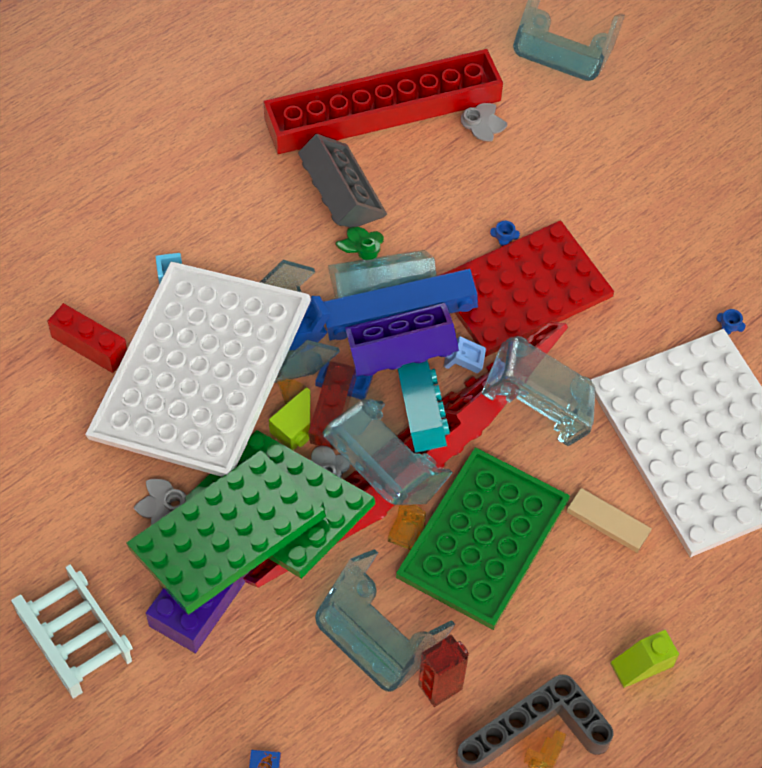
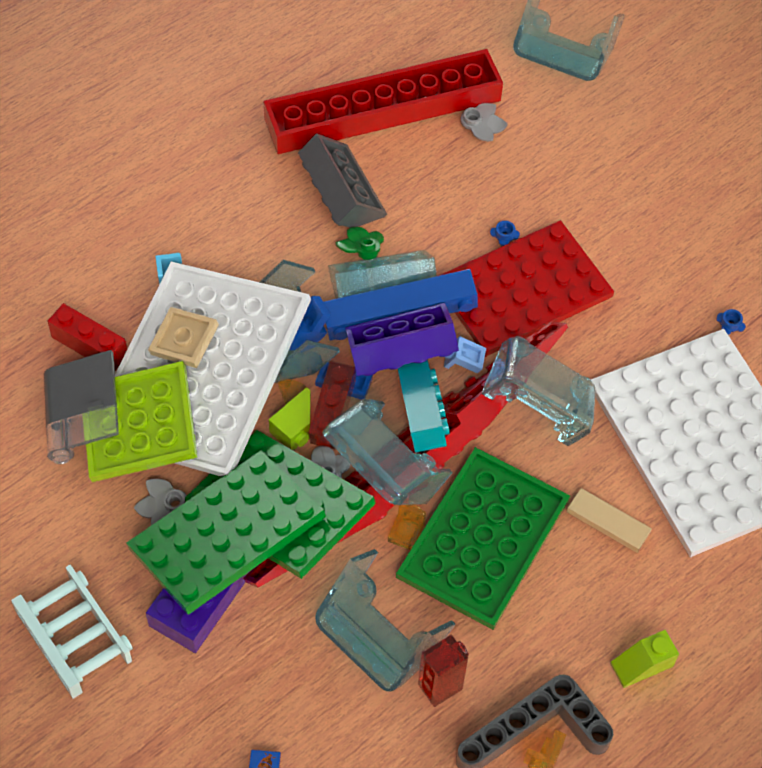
none -> dark grey door [44,350,119,464]
none -> lime plate [83,361,198,482]
none -> tan plate [148,307,219,368]

